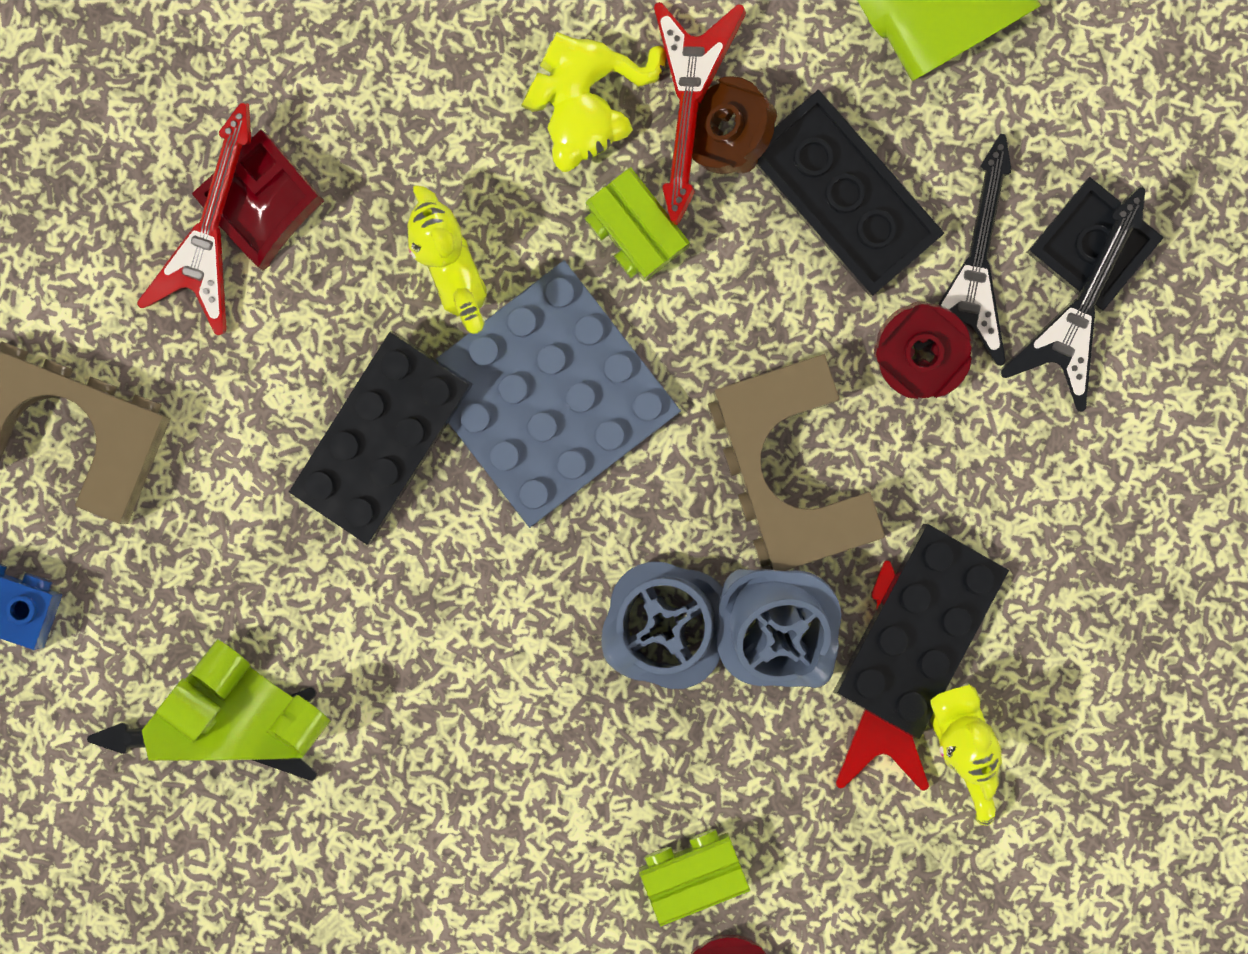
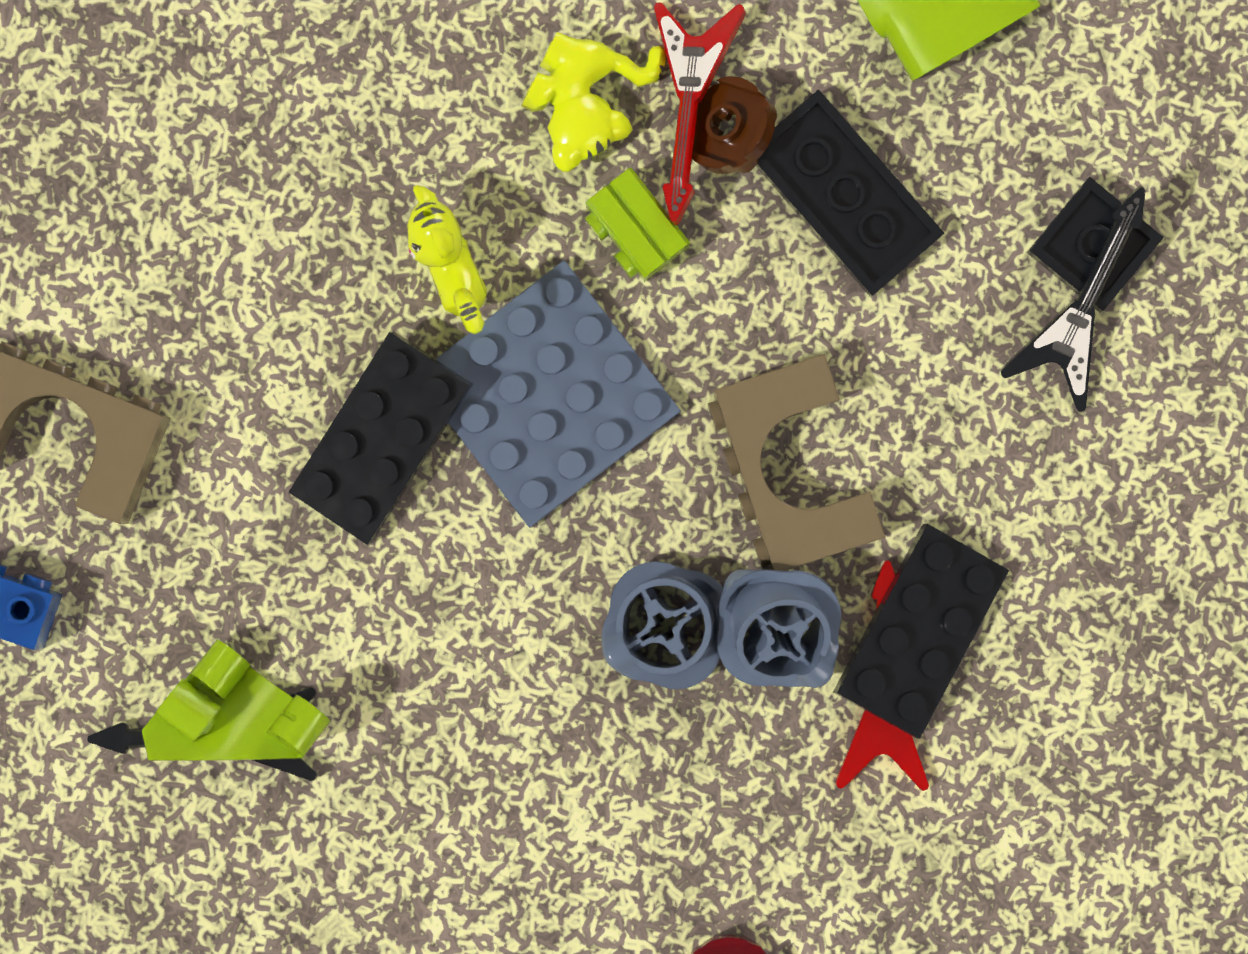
piece [137,103,251,335] -> none
dark red plate [192,129,325,271] -> none
lime brick [639,829,750,927] -> none
dark red plate [874,301,972,399] -> none
piece [914,134,1011,366] -> none
neon yellow animal [930,685,1002,826] -> none

